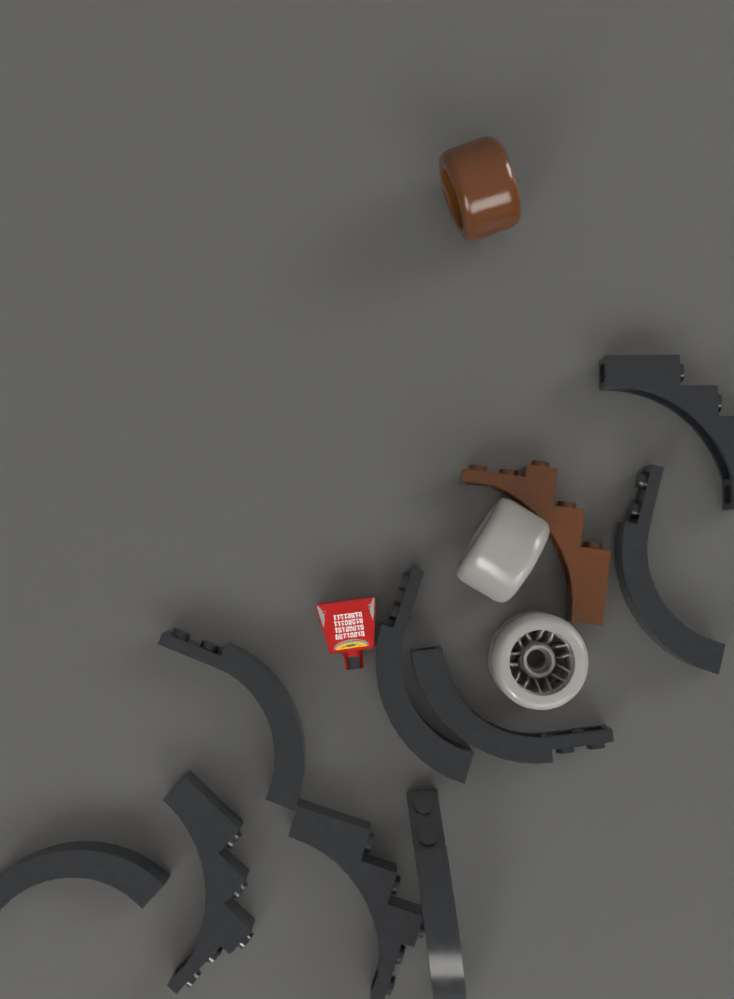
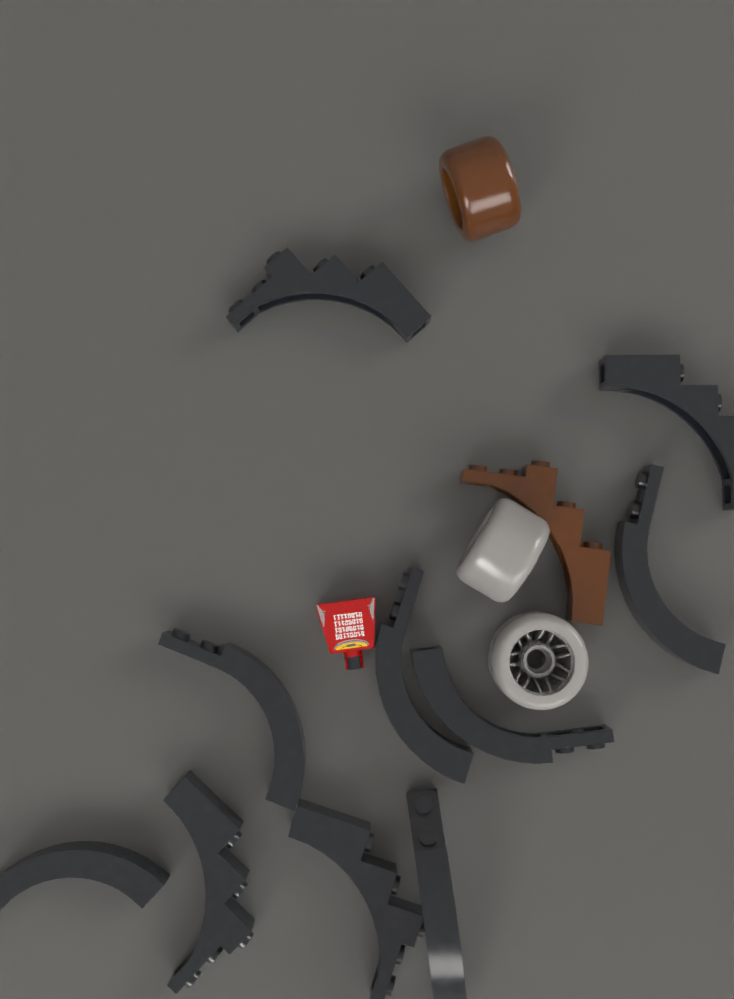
none -> black arch [226,247,431,343]

